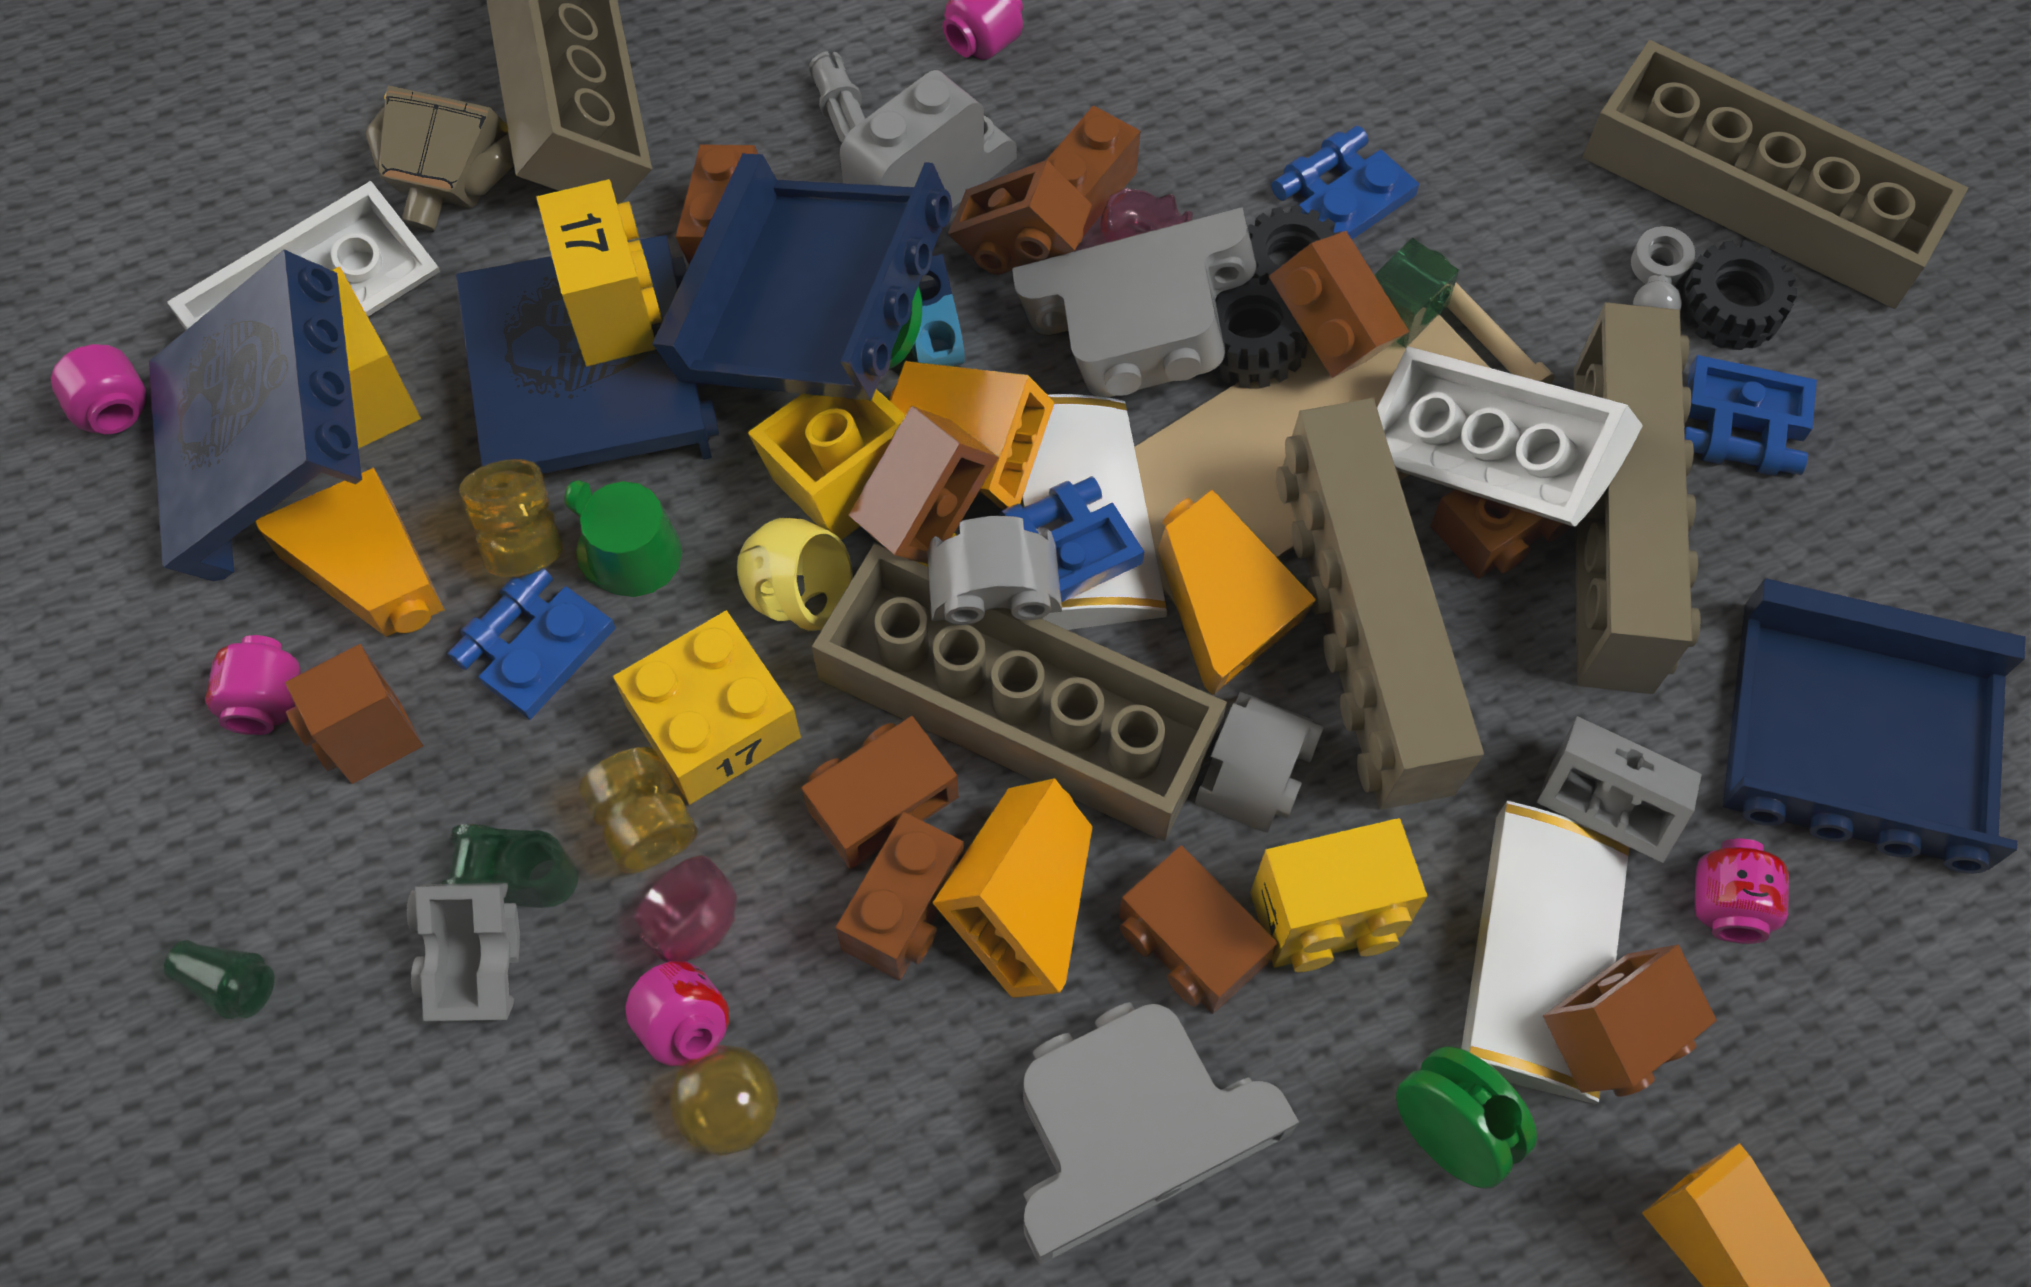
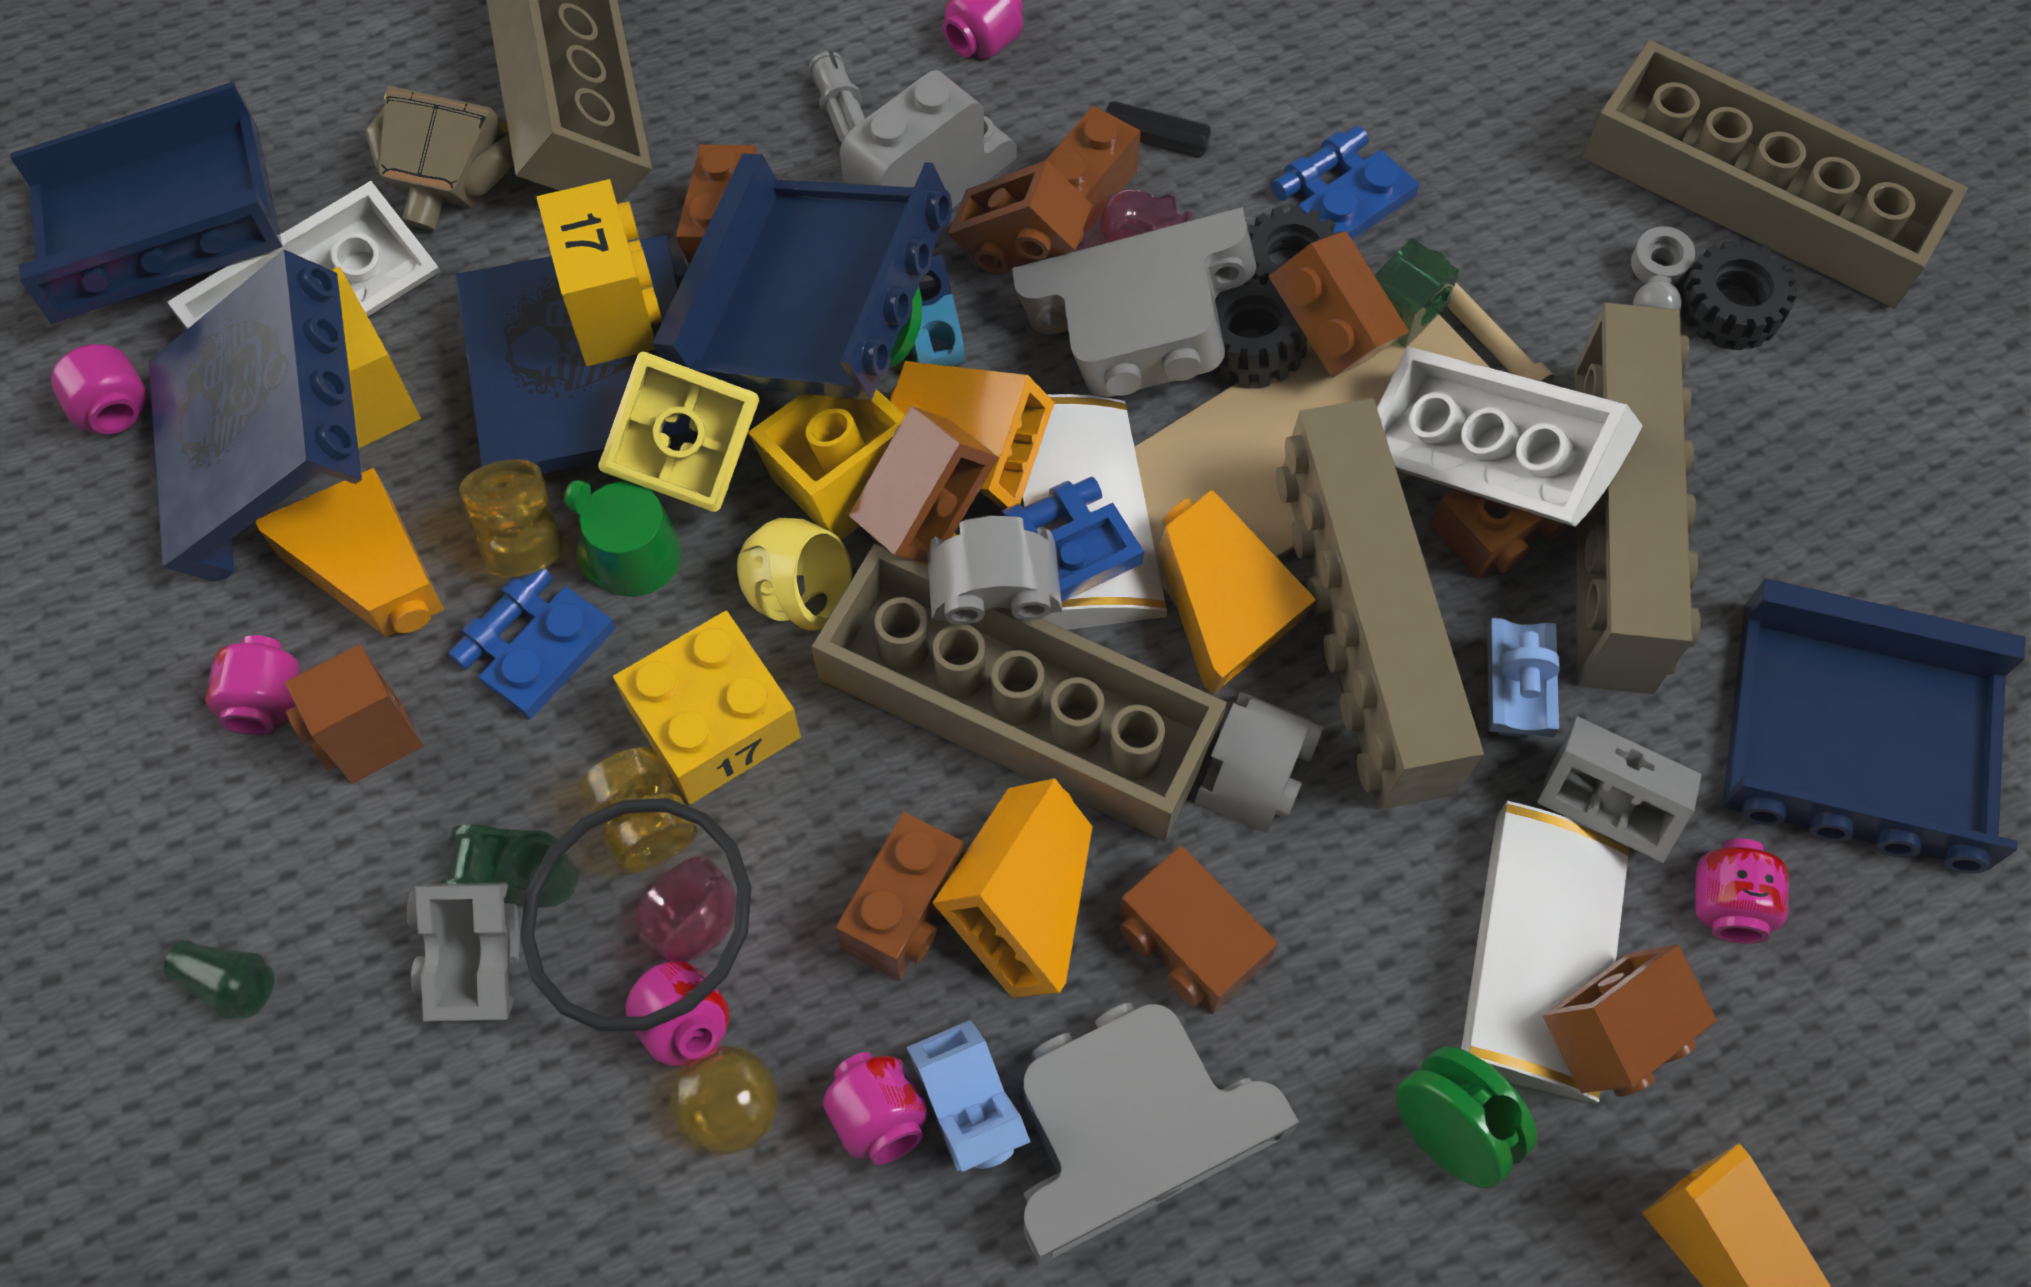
dark orange brick [801,716,959,869] -> none
yellow brick [1250,818,1428,972] -> none
blue plate [1684,355,1817,476] -> none
none -> dark blue panel [10,82,283,324]
none -> black piece [520,798,752,1031]
none -> light yellow brick [598,352,759,512]
none -> dark pink head [823,1052,929,1165]
none -> light blue brick [906,1020,1030,1172]
none -> black axle [1105,101,1211,157]
none -> light blue hips [1487,618,1559,738]

